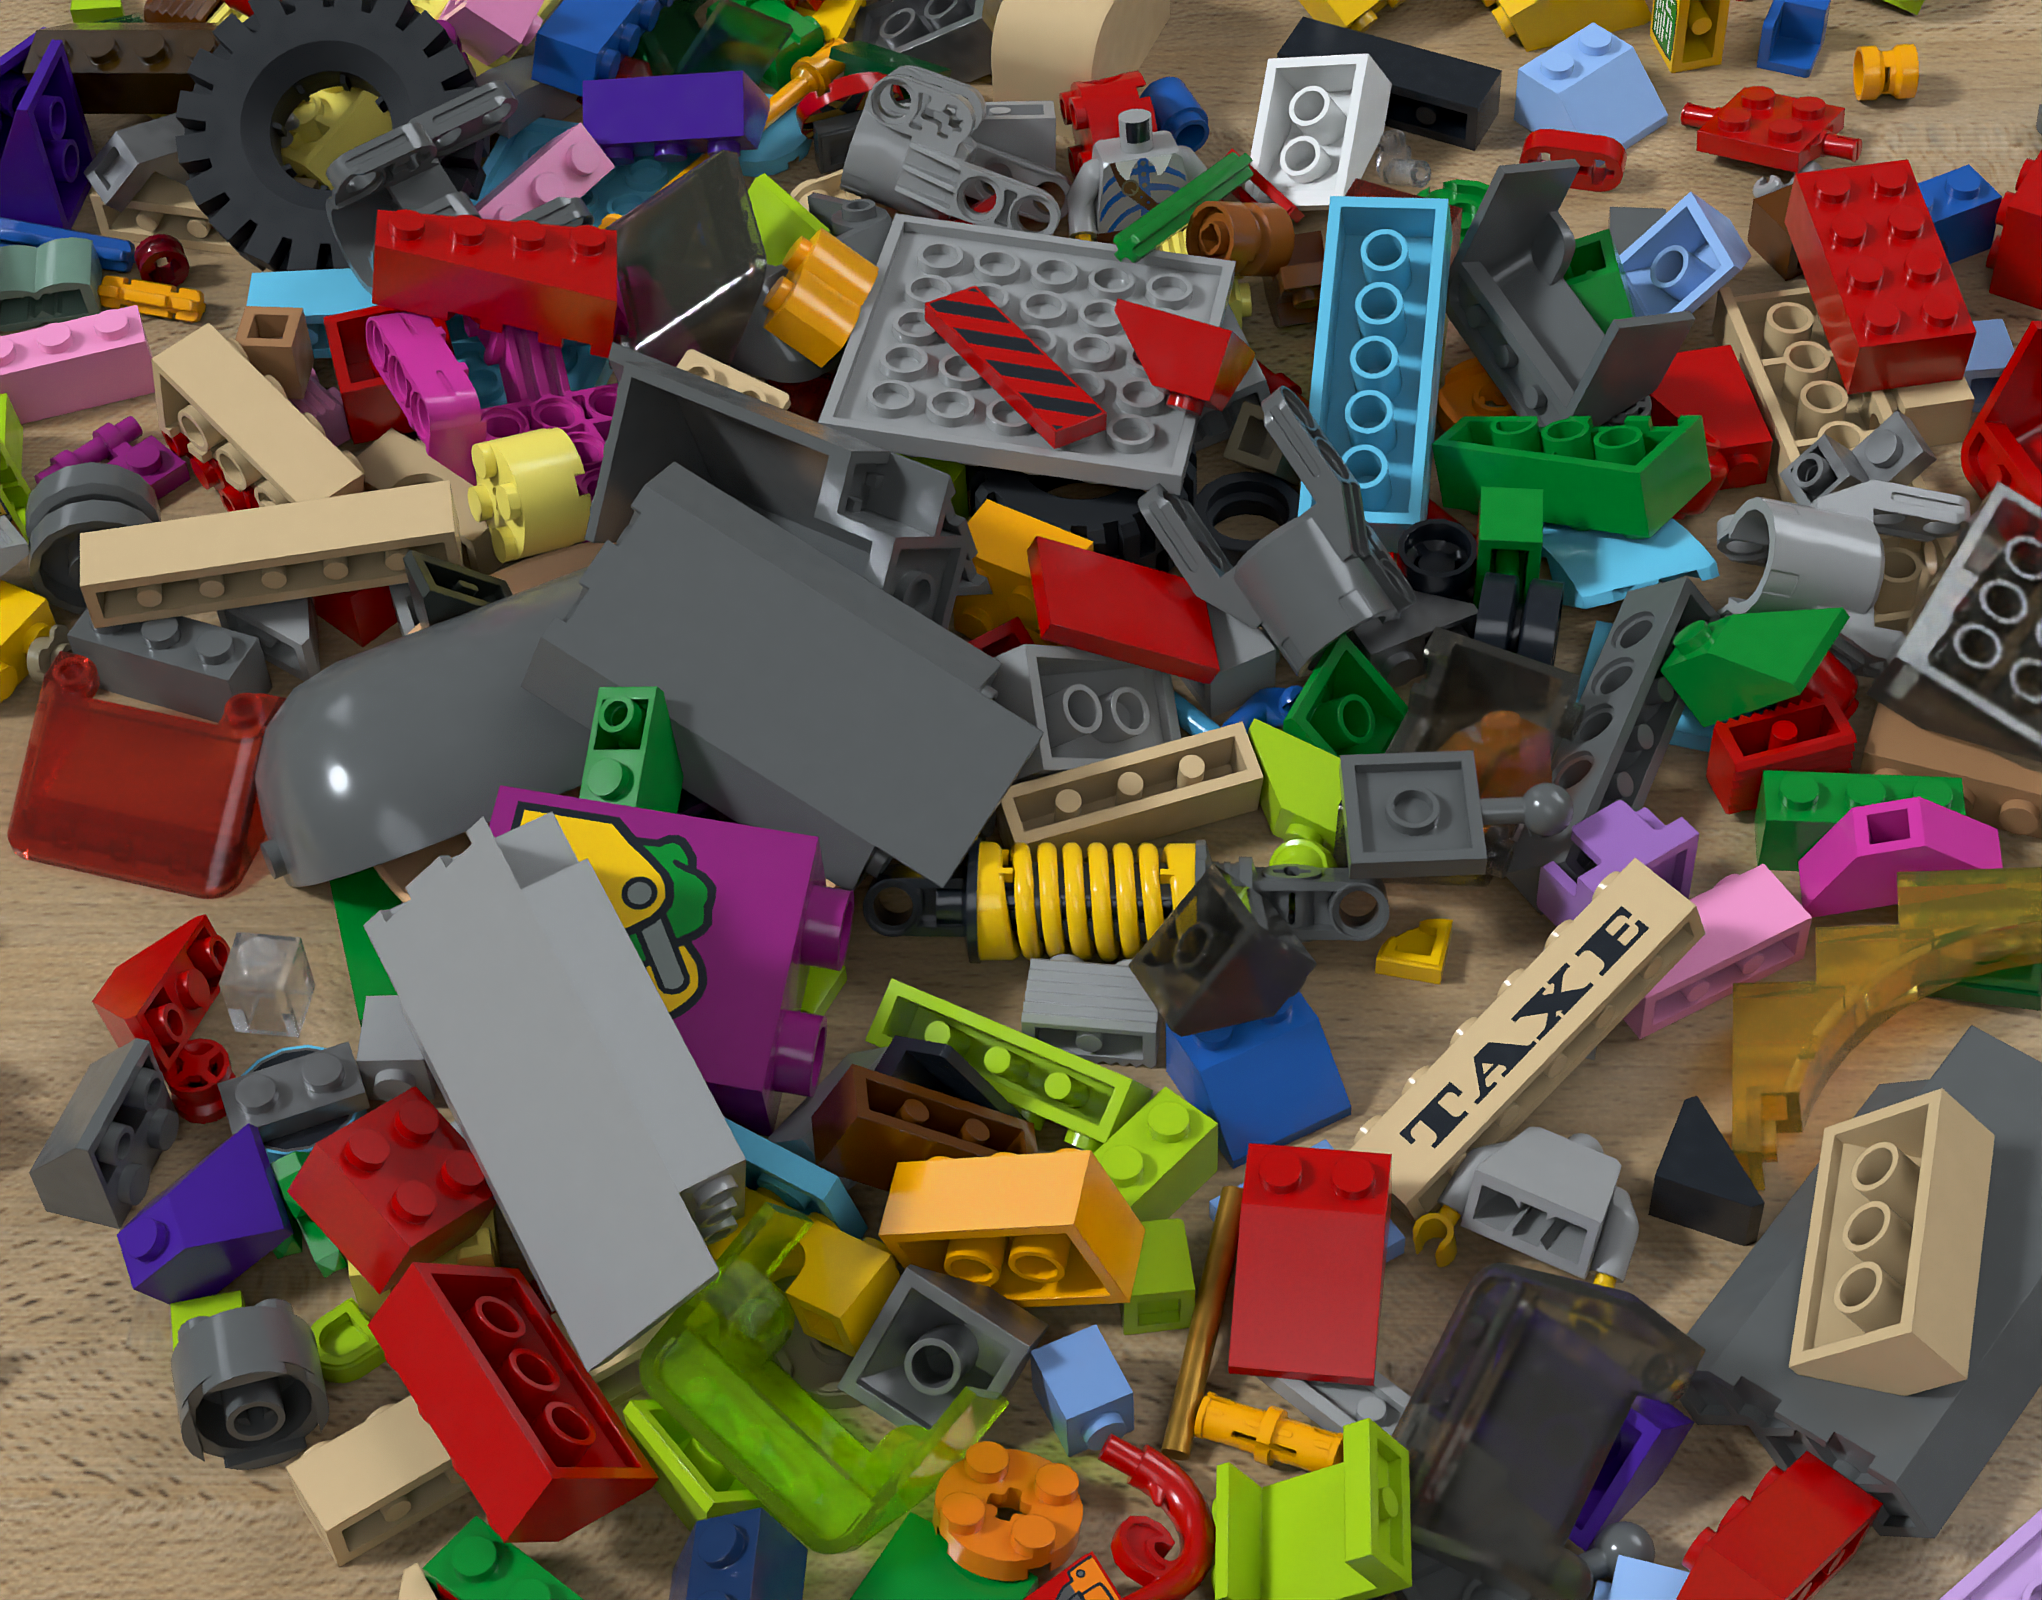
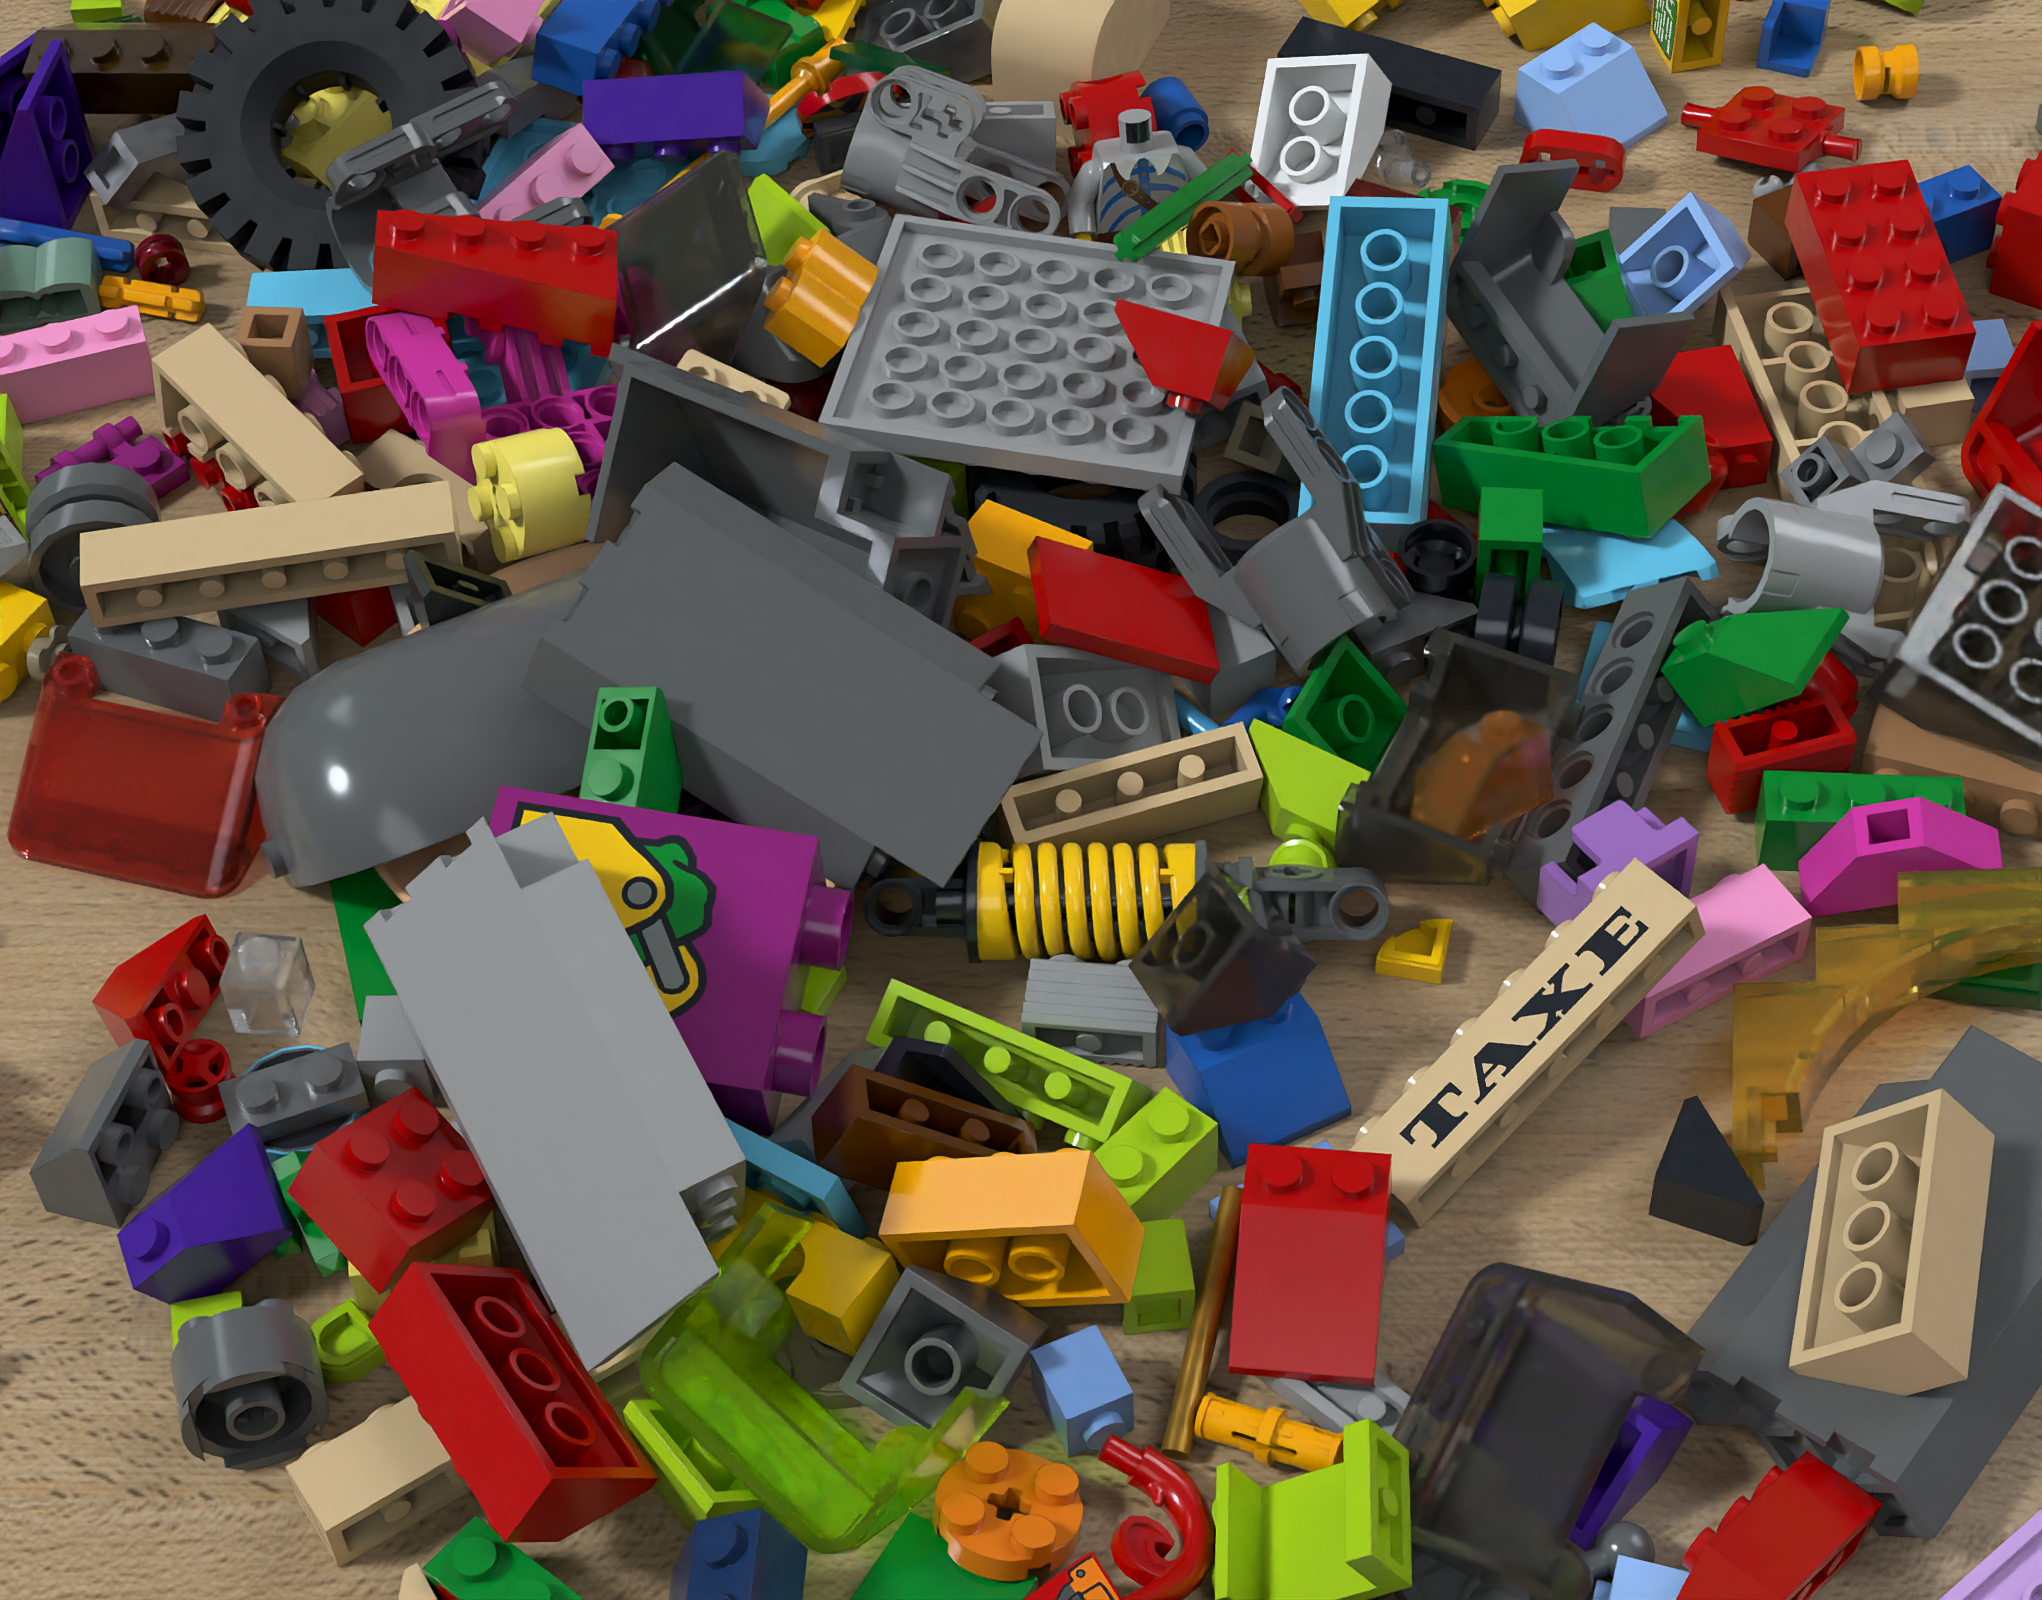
red tile [925,285,1107,449] -> none
dark grey plate [1339,750,1574,879] -> none
light grey torso [1412,1127,1639,1336] -> none

